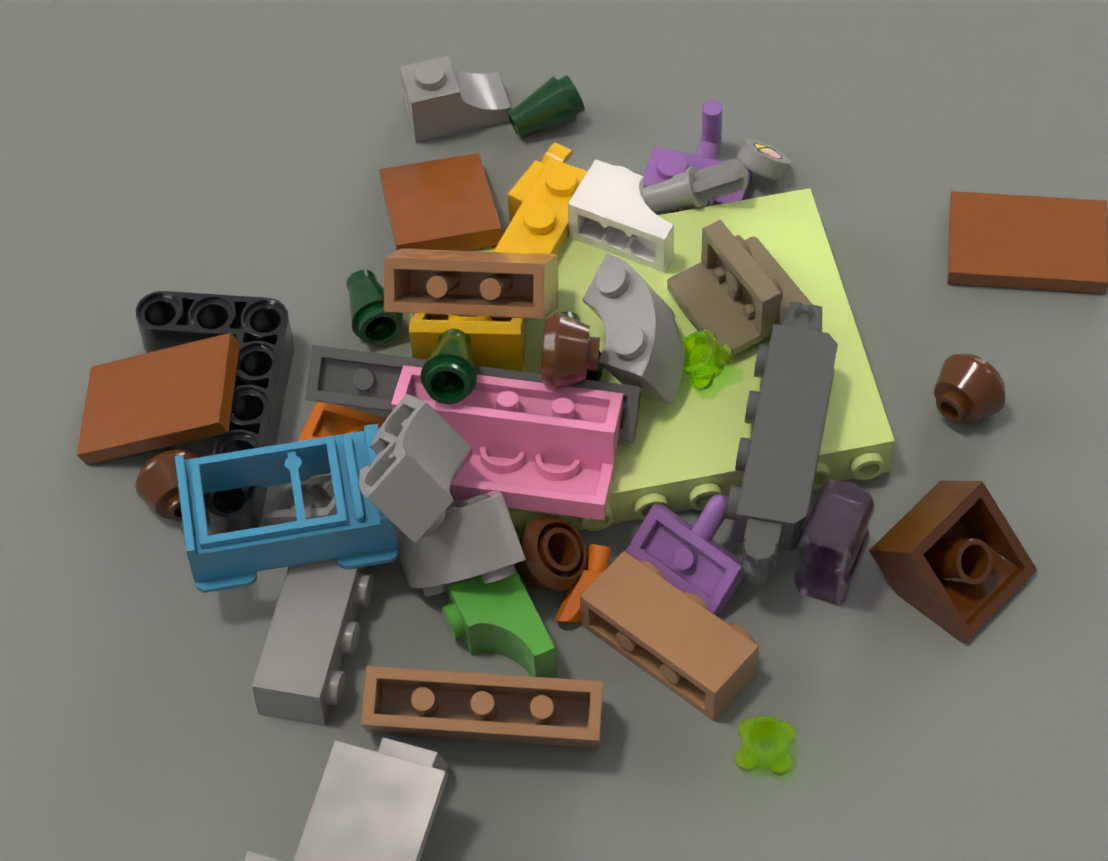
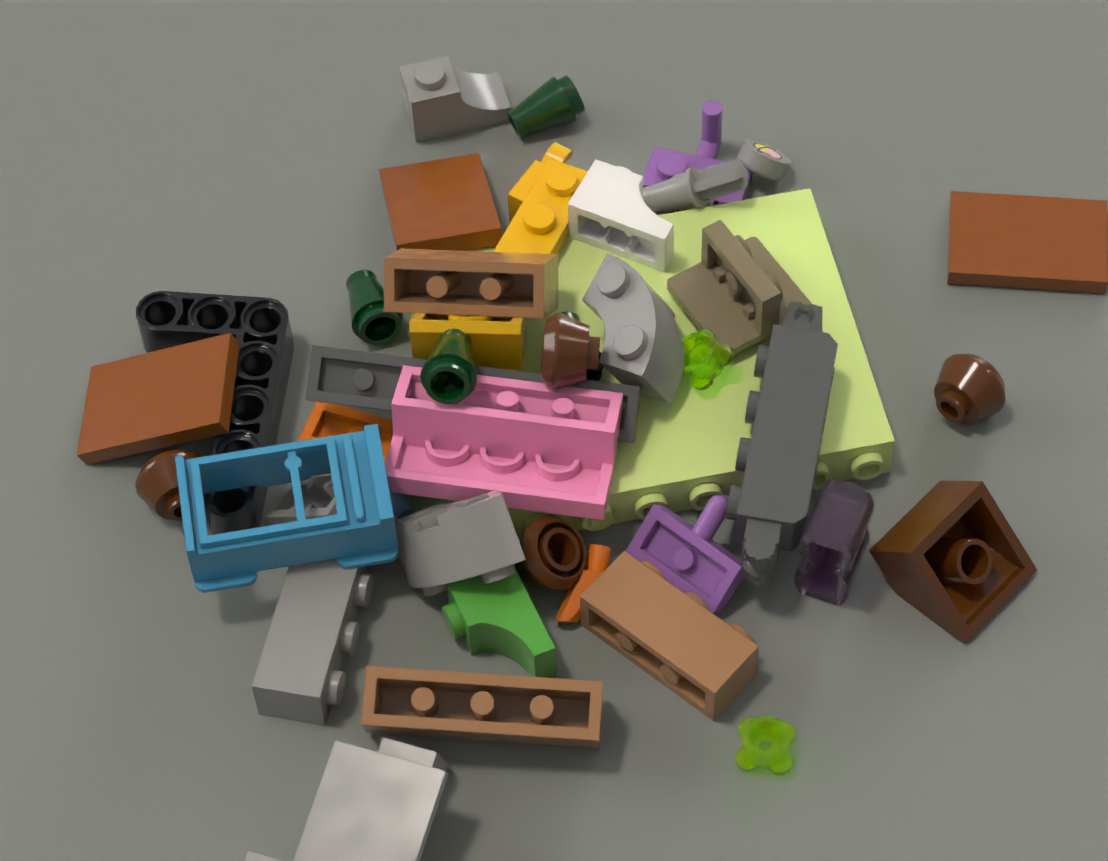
light grey brick [359,394,472,543] -> none

